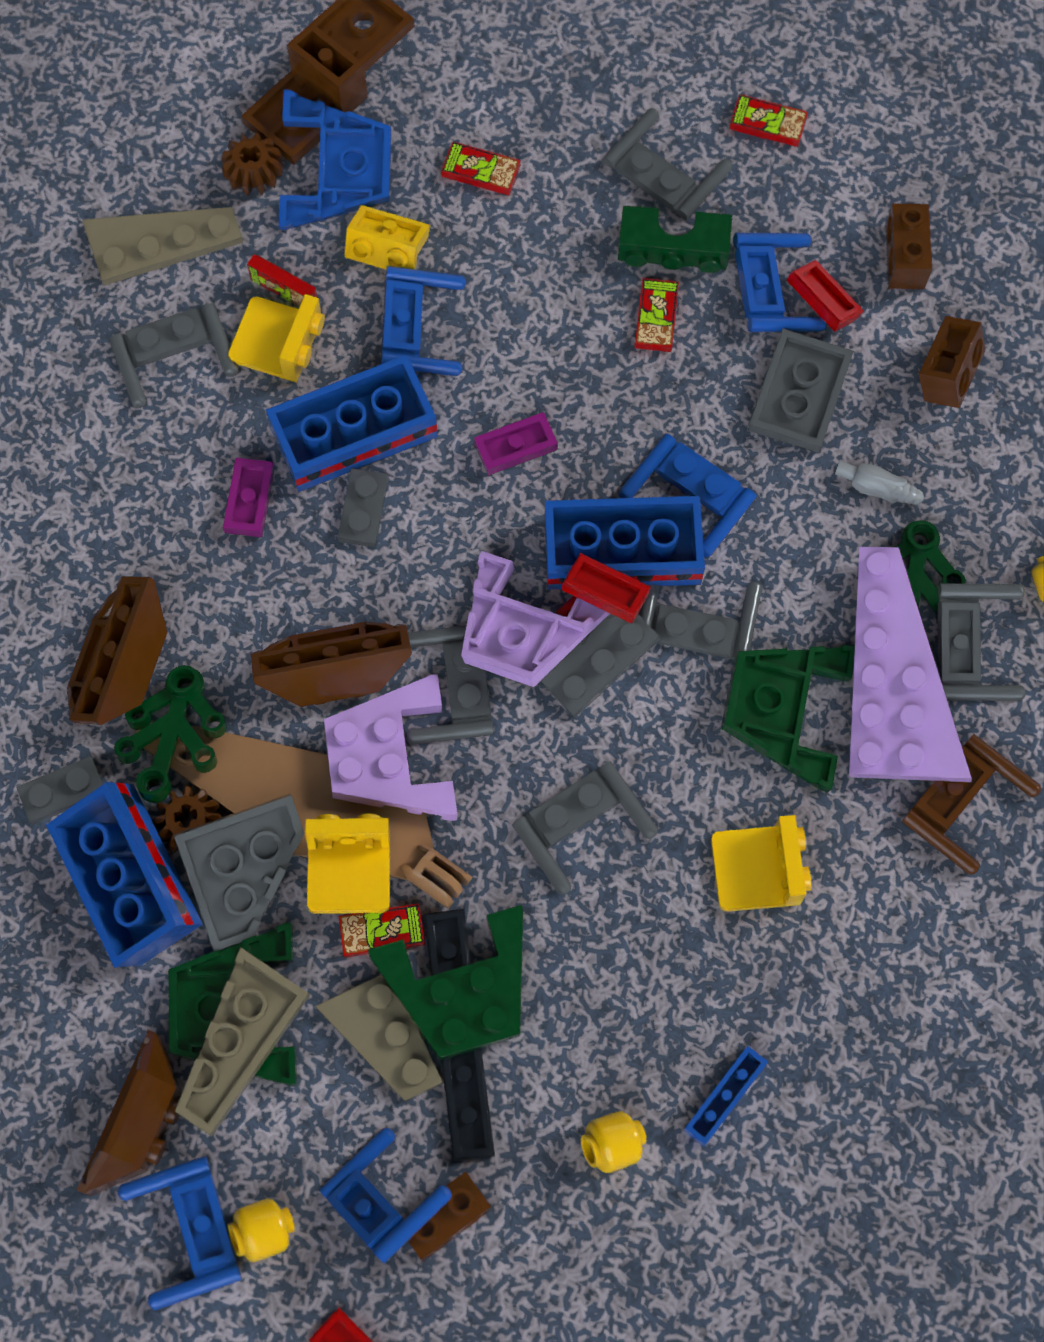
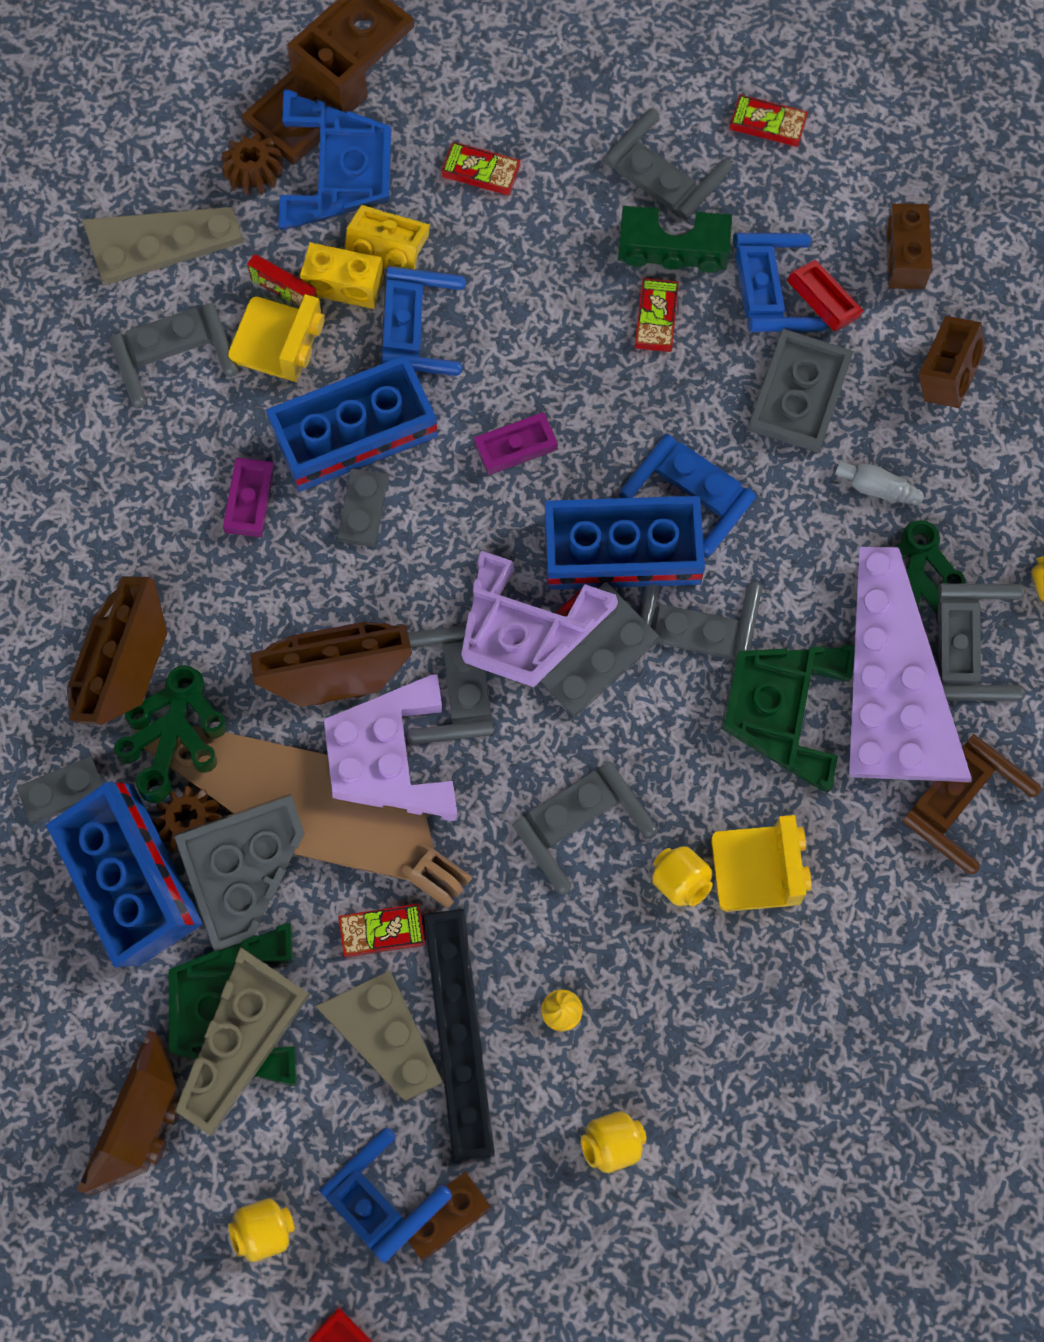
blue plate [118,1155,242,1310] -> none
yellow bracket [305,814,390,914] -> none
dark green wing [368,905,523,1060] -> none
red tile [562,553,651,624] -> none
blue piece [683,1046,768,1147] -> none
none -> yellow brick [300,242,384,309]
none -> yellow plate [541,990,583,1032]
none -> yellow head [652,846,713,906]

